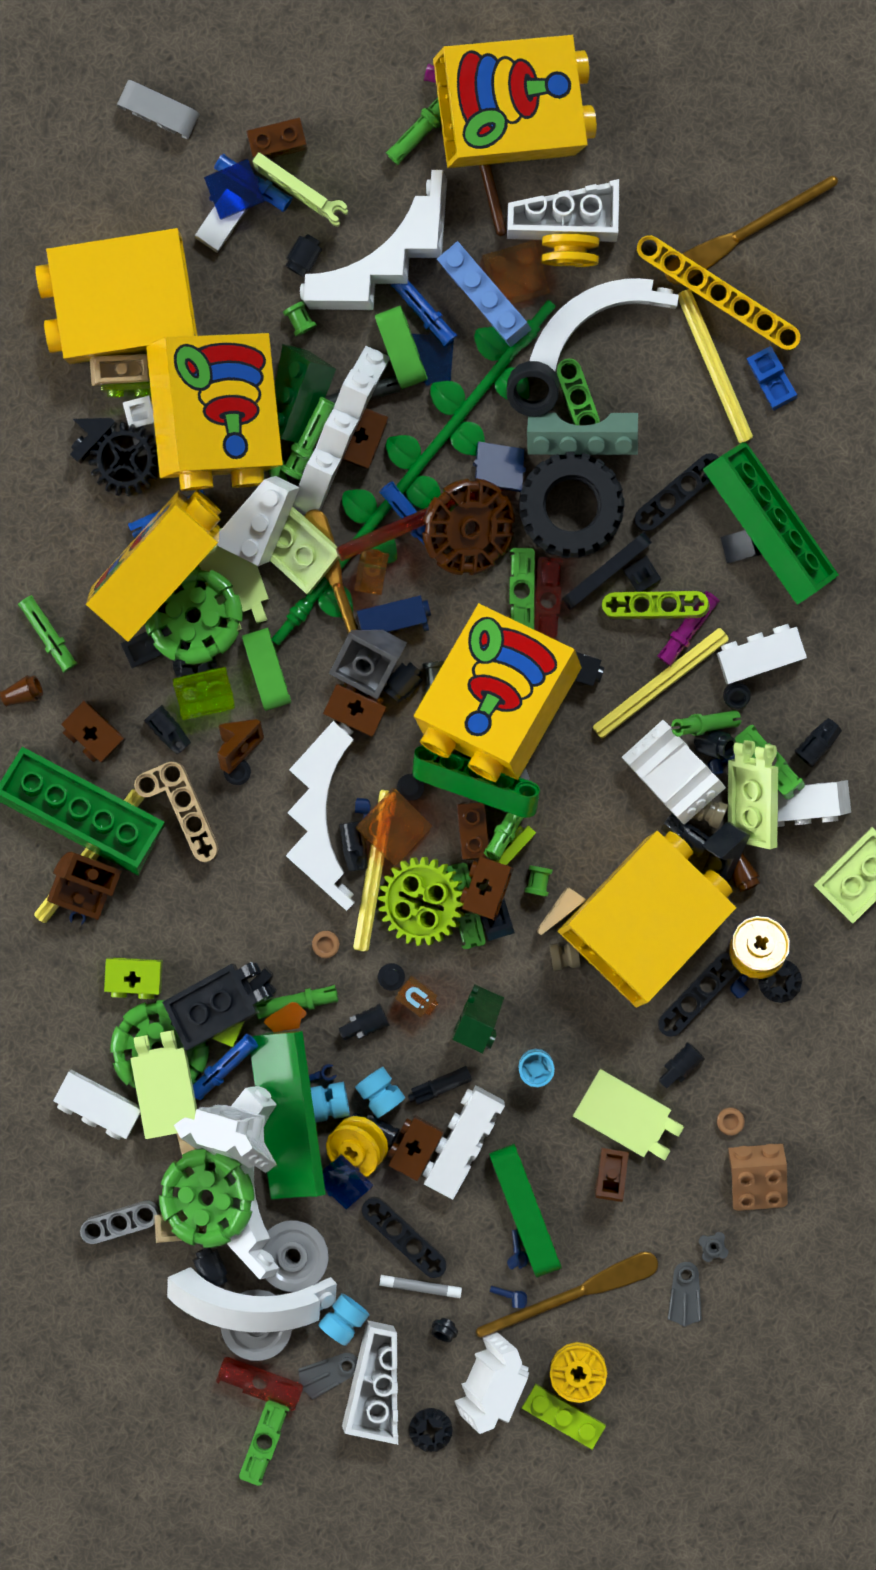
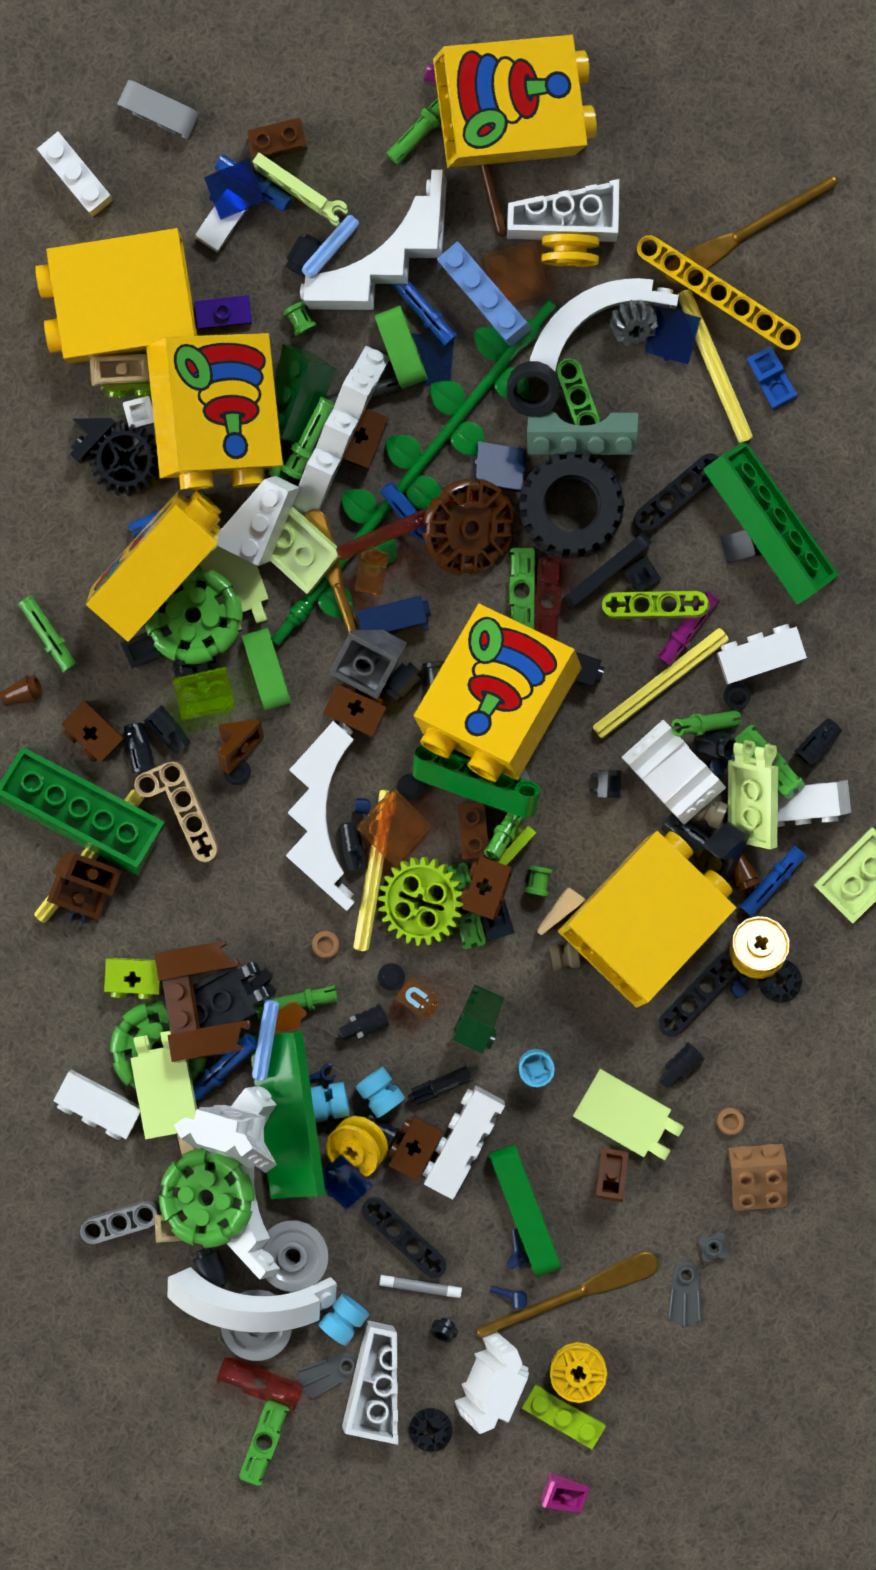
none -> white brick [37,132,113,217]
none -> black hinge [124,722,156,774]
none -> reddish brown wedge [154,941,251,1063]
none -> dark purple plate [194,295,252,329]
none -> light blue axle [252,1000,279,1080]
none -> light blue axle [302,215,359,279]
none -> dark pink slope [541,1473,590,1513]
none -> black tile [590,770,621,798]
none -> dark grey gear [610,300,658,346]
none -> clear blue piece [645,306,701,364]
none -> blue pin [740,845,807,918]

